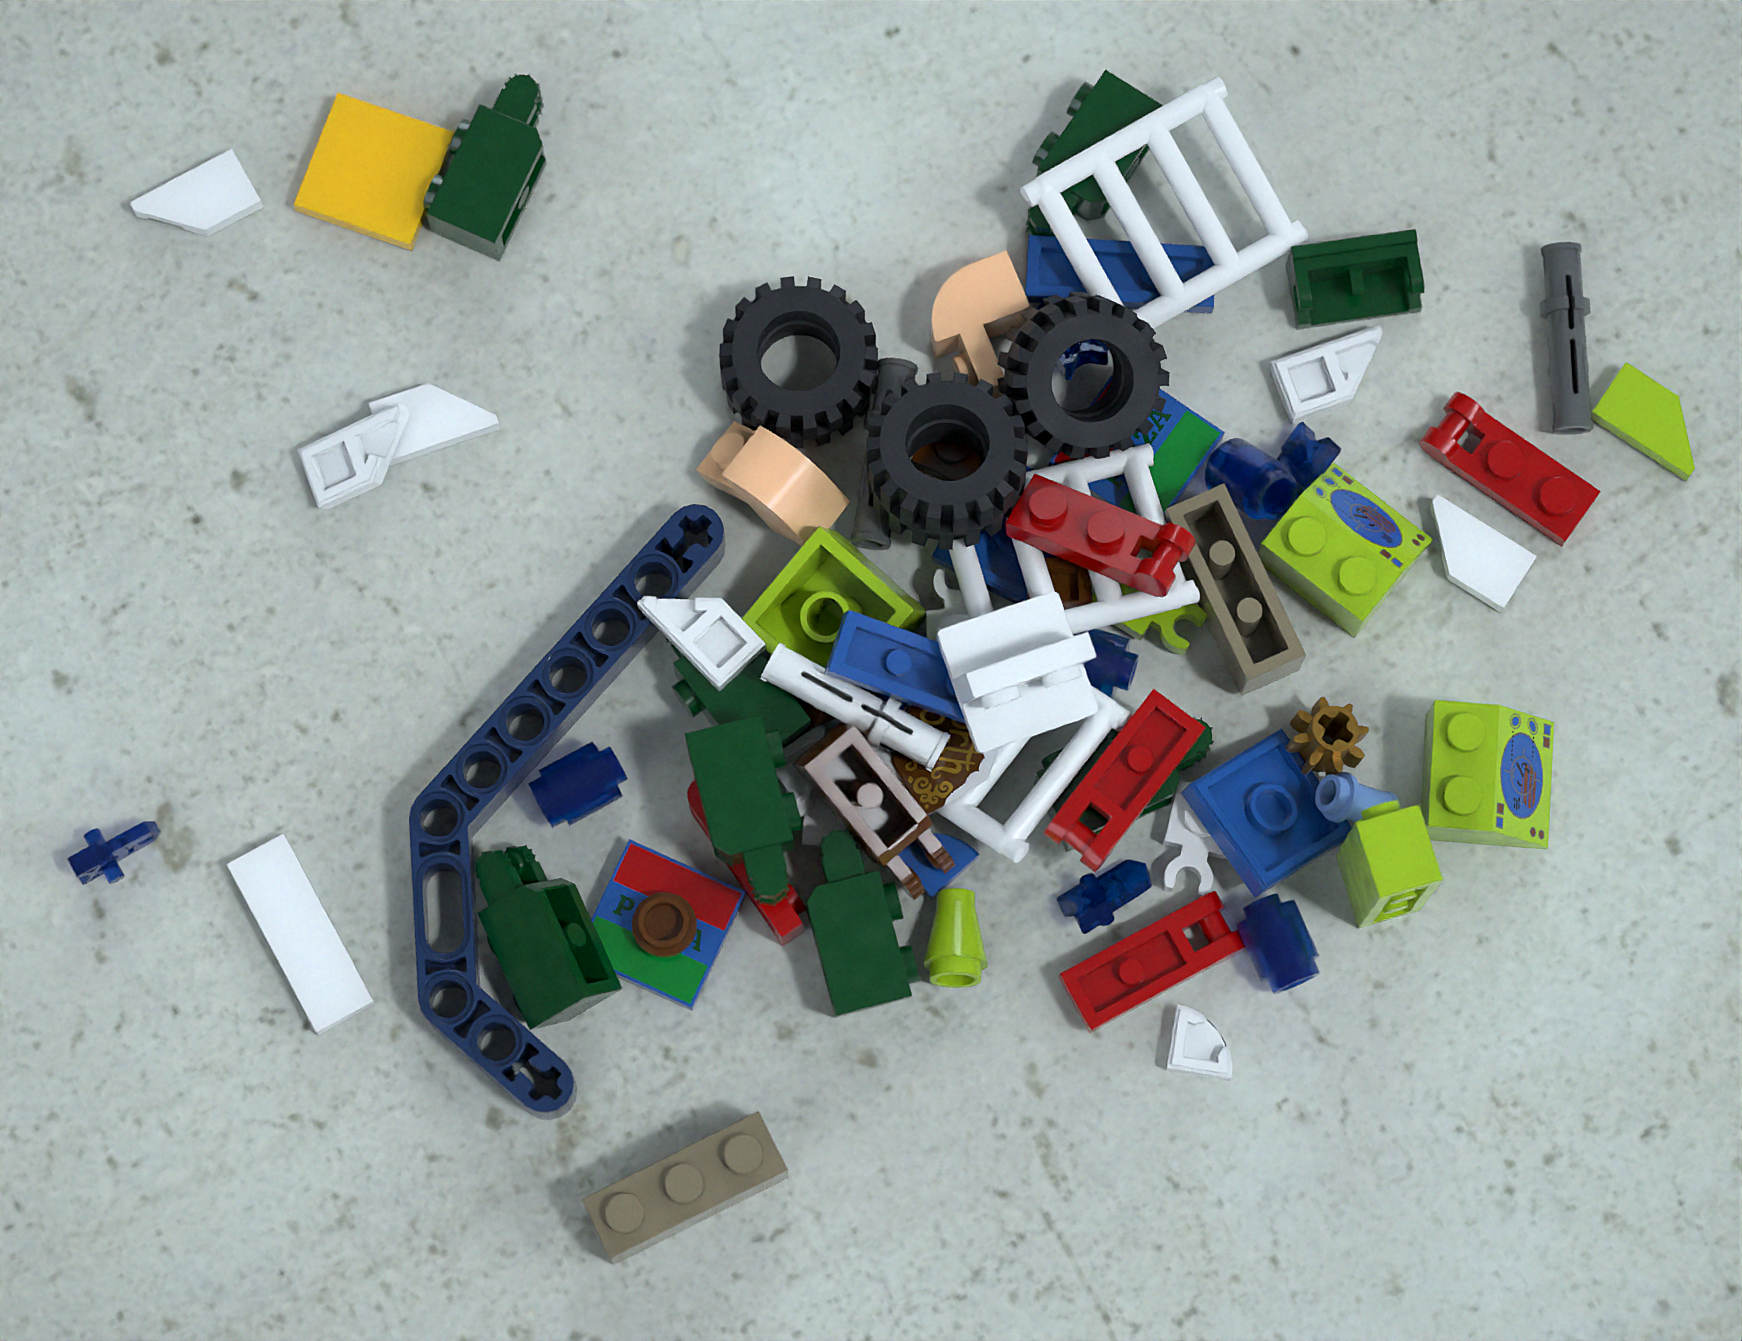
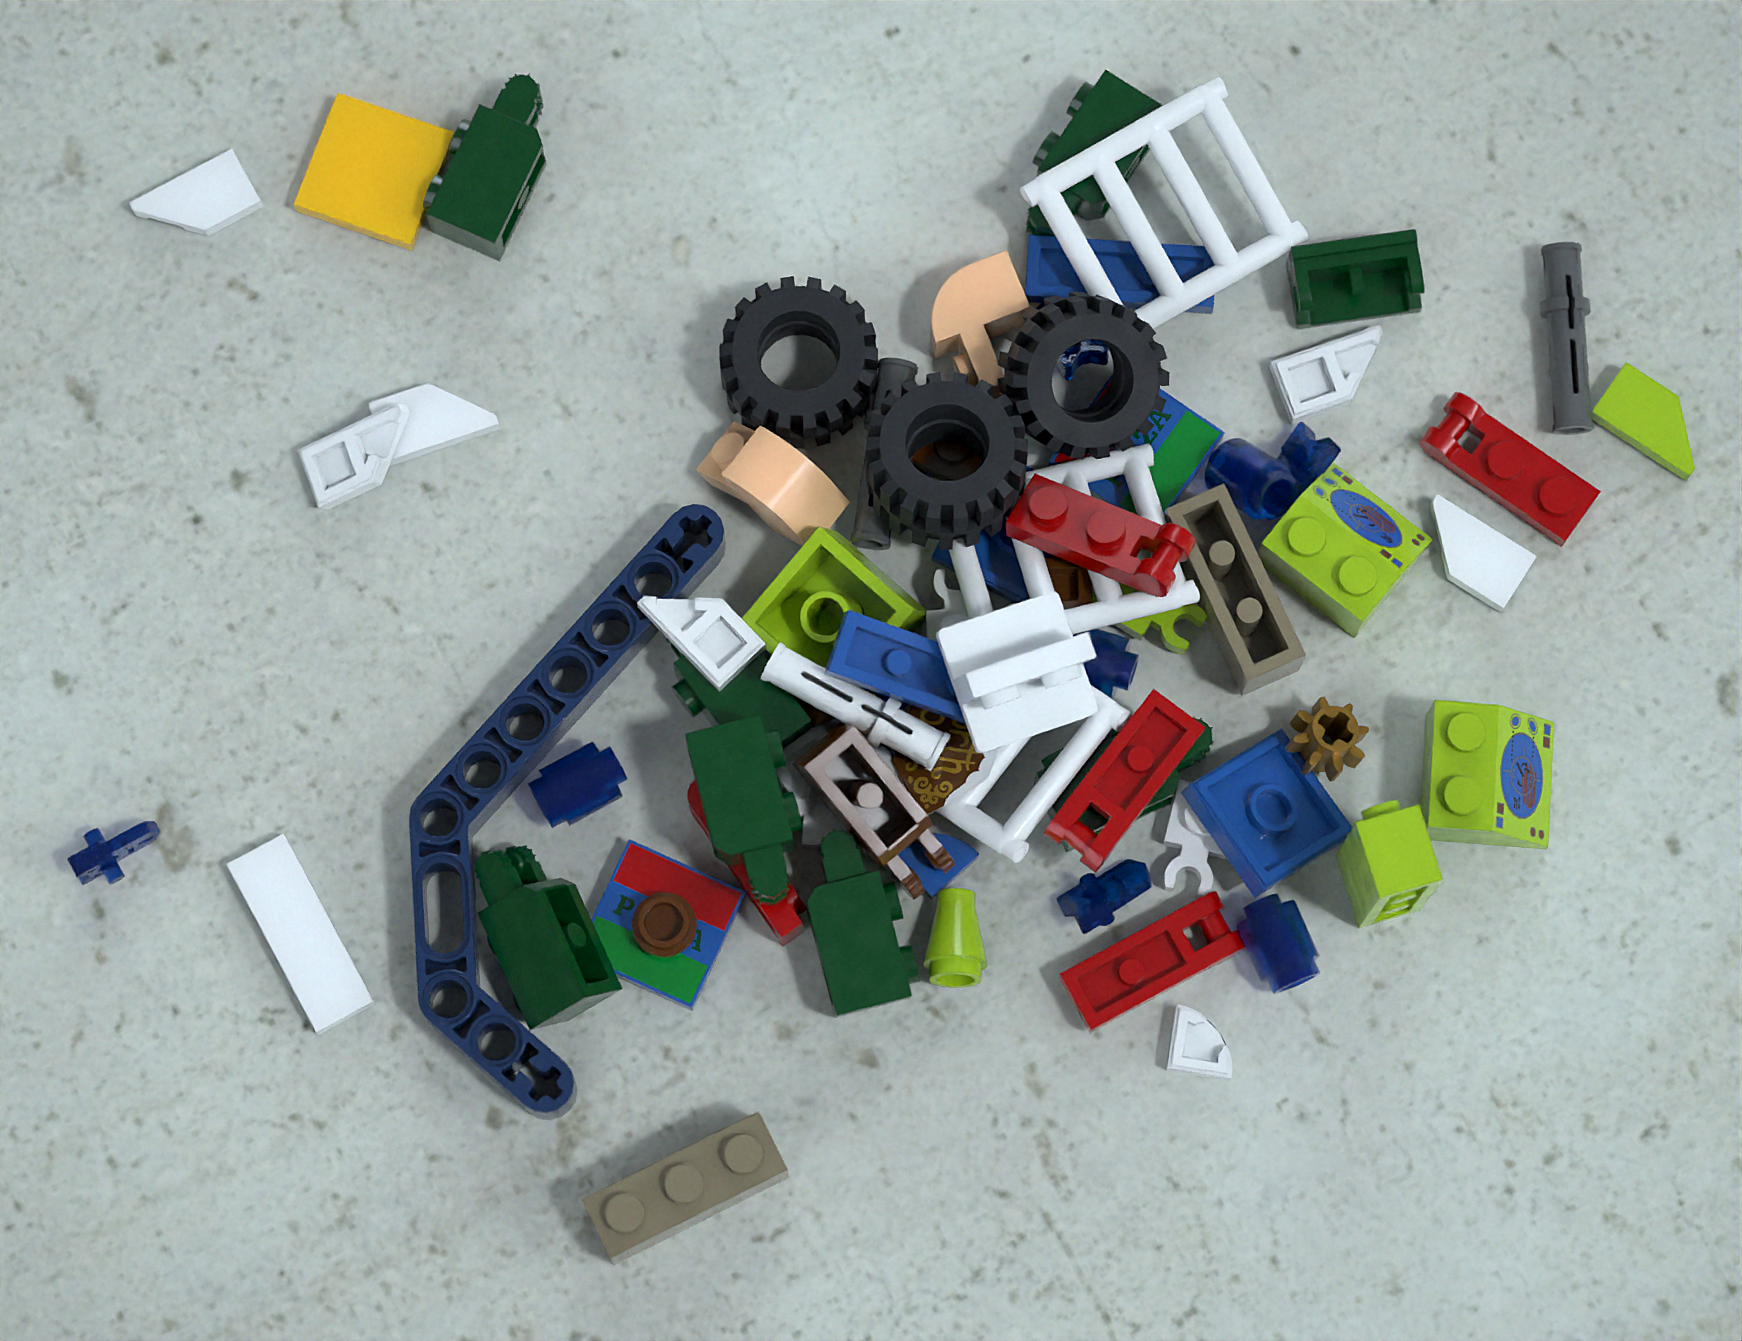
medium blue pin [1315,772,1400,822] -> none

